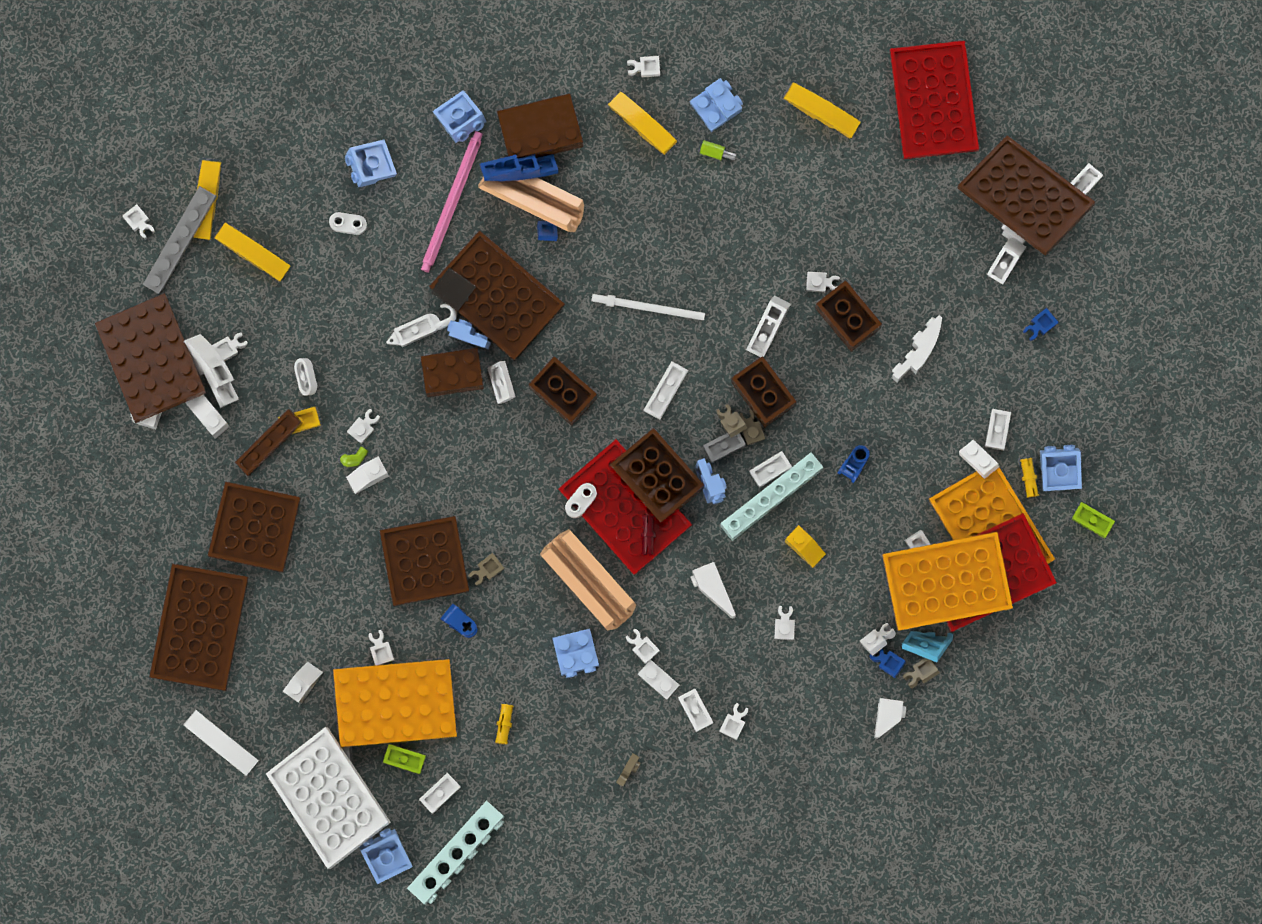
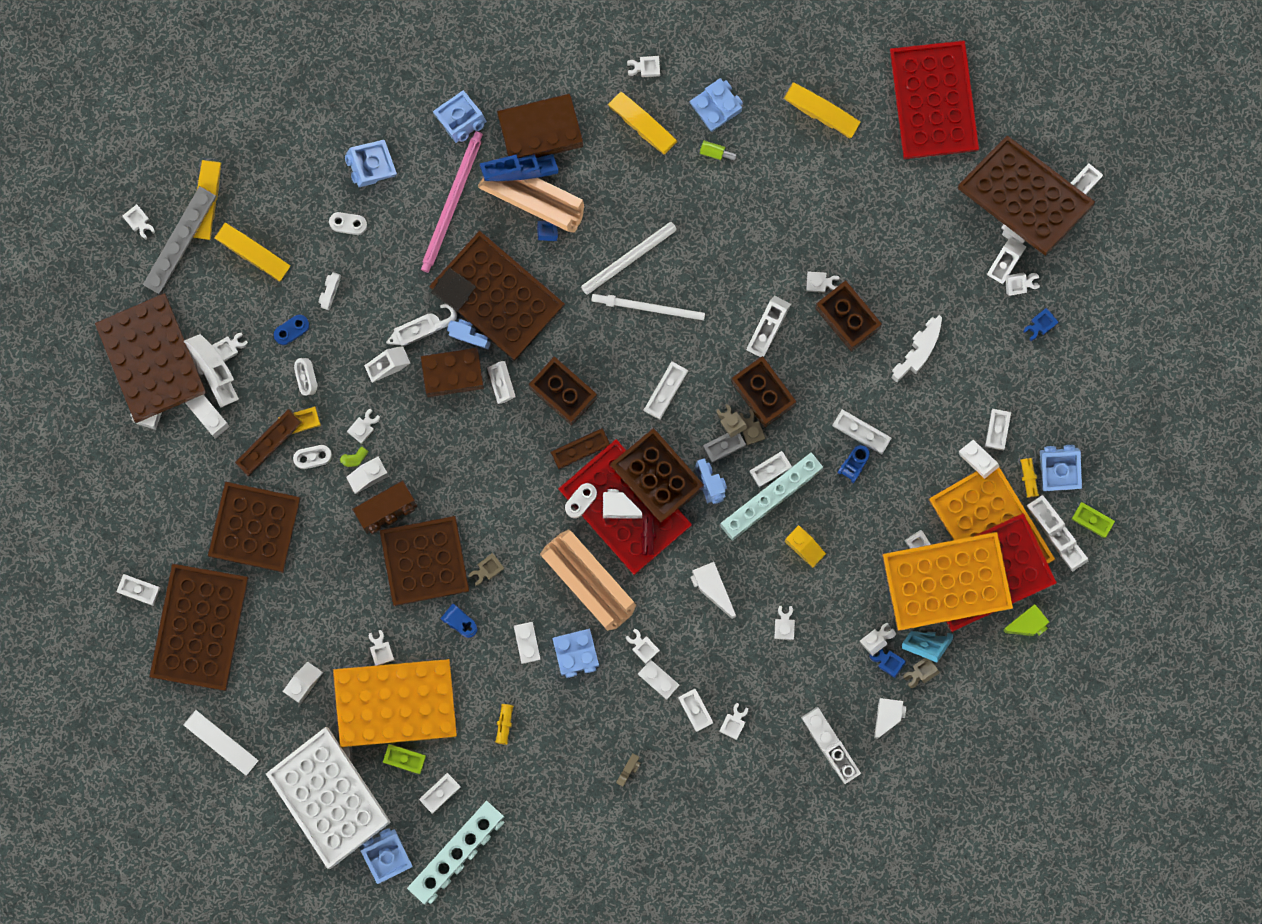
none -> white plate [116,574,160,606]
none -> blue plate [274,315,309,345]
none -> white plate [293,445,332,469]
none -> white plate [319,272,341,310]
none -> reddish brown brick [352,481,417,535]
none -> white slope [364,346,410,383]
none -> white plate [514,622,541,664]
none -> reddish brown tile [551,428,610,470]
none -> white axle [581,222,676,295]
none -> white slope [603,489,642,519]
none -> white slope [801,707,861,784]
none -> white tile [832,409,892,455]
none -> lime slope [1003,604,1049,636]
none -> white plate [1005,272,1040,296]
none -> white slope [1027,495,1088,572]

